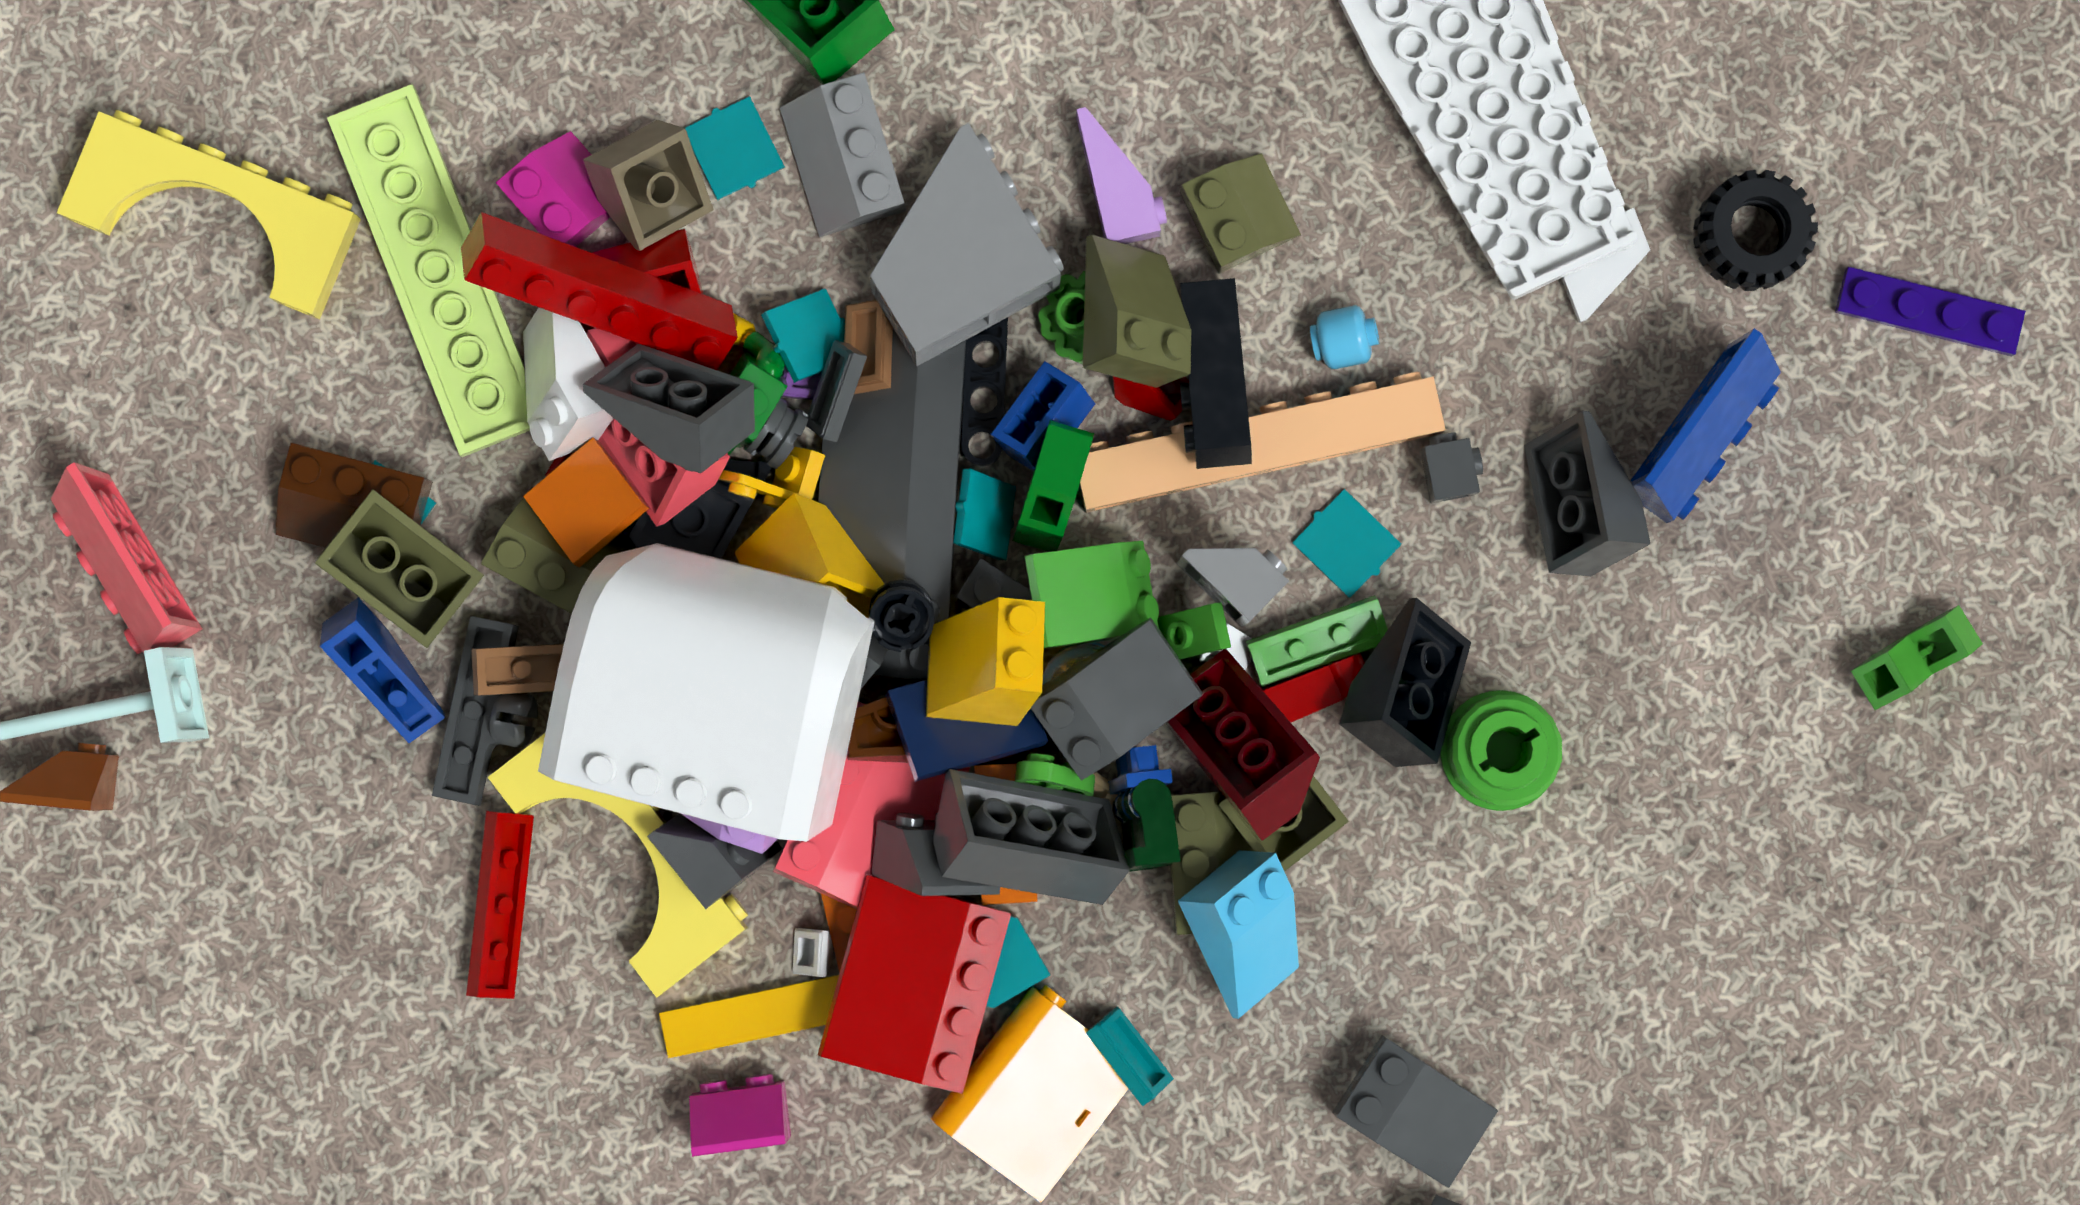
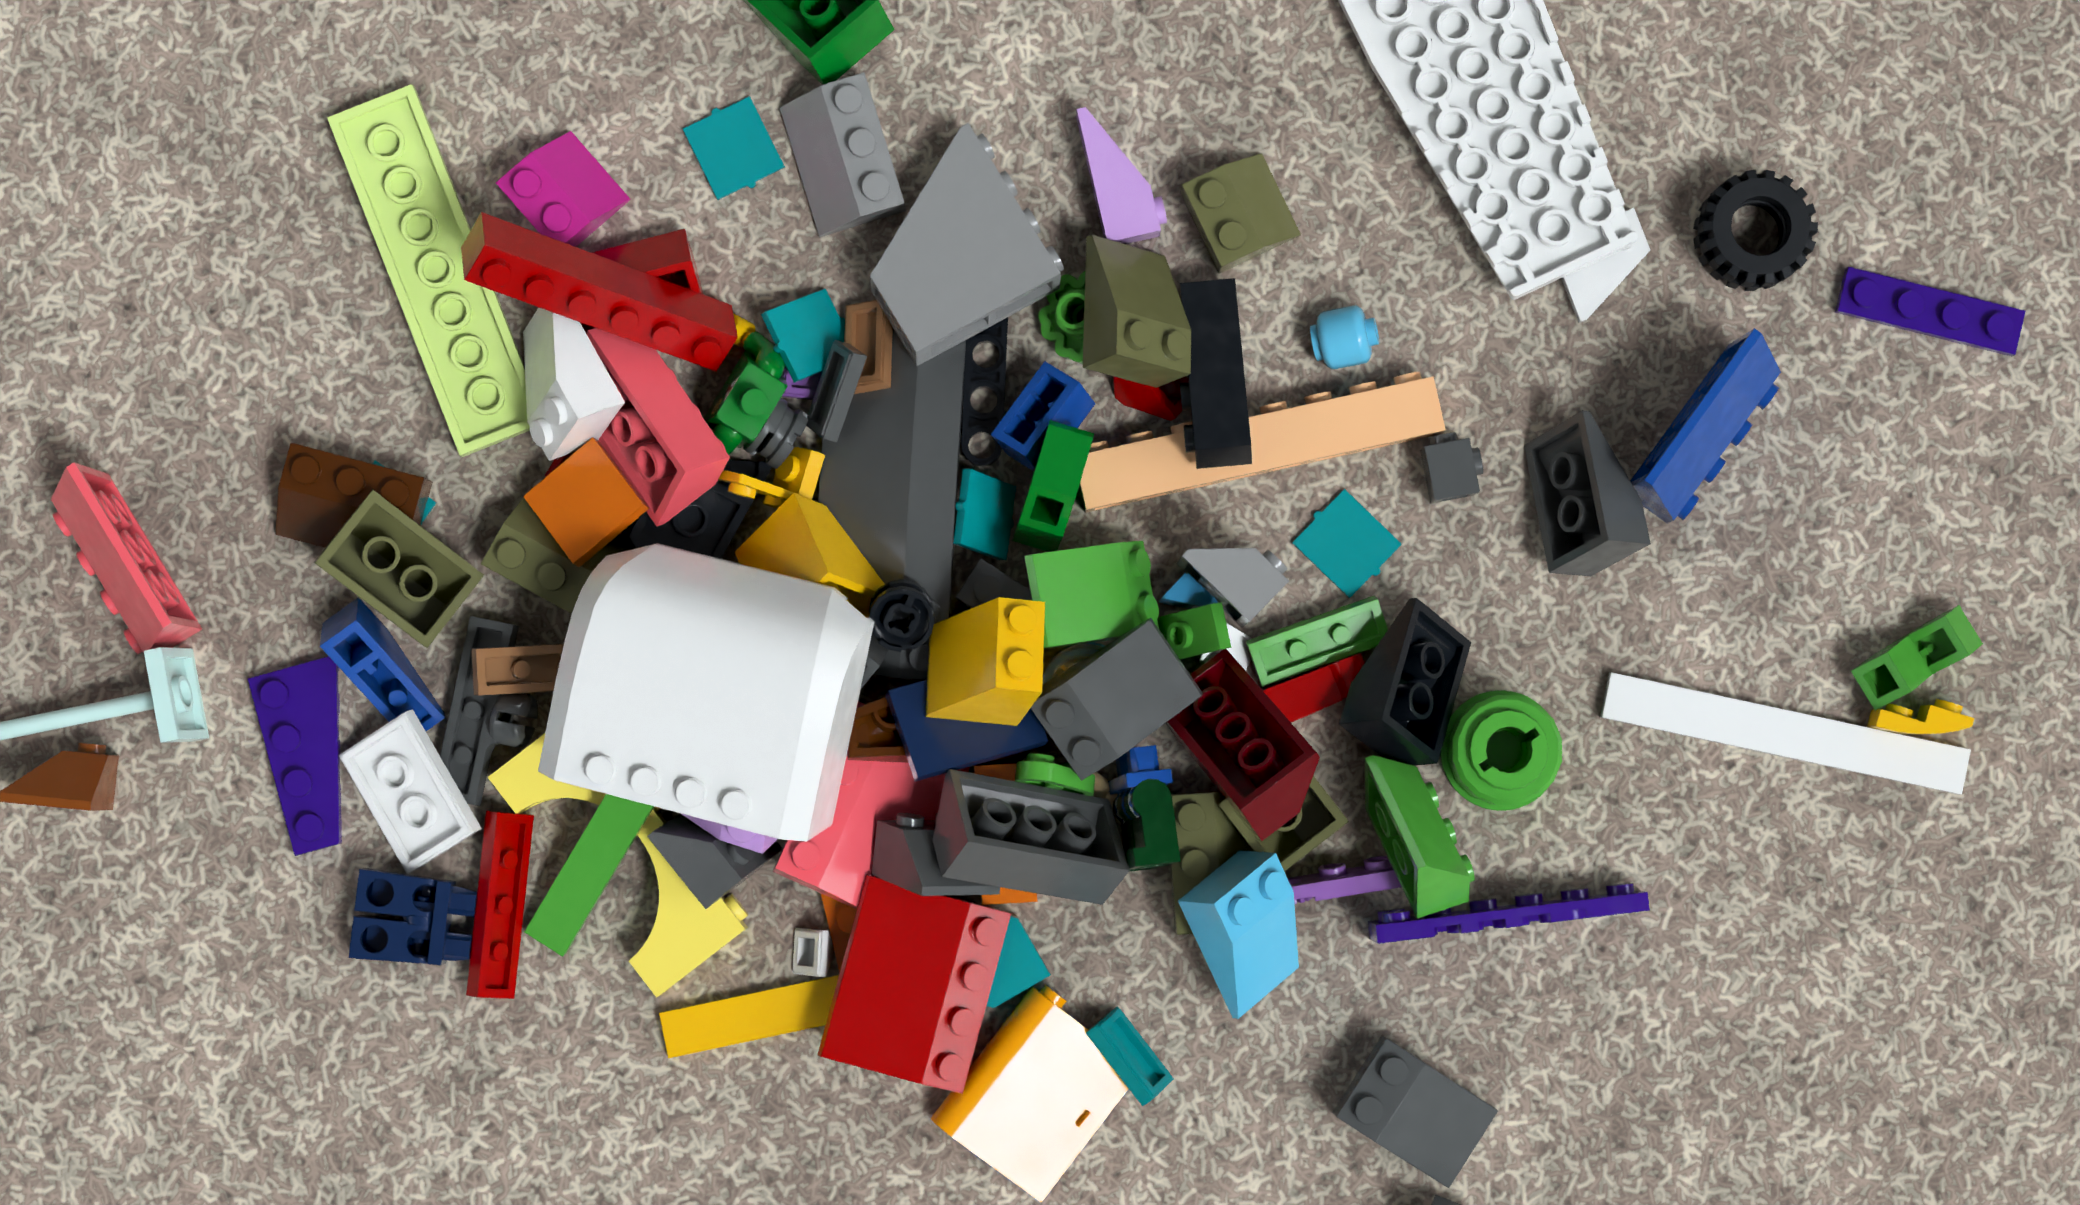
light yellow arch [57,110,361,320] -> none
dark tan slope [583,120,714,251] -> none
dark grey slope [583,343,755,473] -> none
dark pink slope [689,1074,791,1157] -> none
none -> dark purple wing [248,656,342,856]
none -> white tile [339,709,482,874]
none -> dark blue hips [348,868,477,965]
none -> bright green tile [524,794,654,957]
none -> dark azure slope [1159,573,1218,609]
none -> medium lavender plate [1288,856,1402,904]
none -> bright green slope [1365,755,1475,919]
none -> dark purple wing [1368,883,1650,944]
none -> white tile [1600,672,1971,794]
none -> yellow slope [1866,699,1975,735]

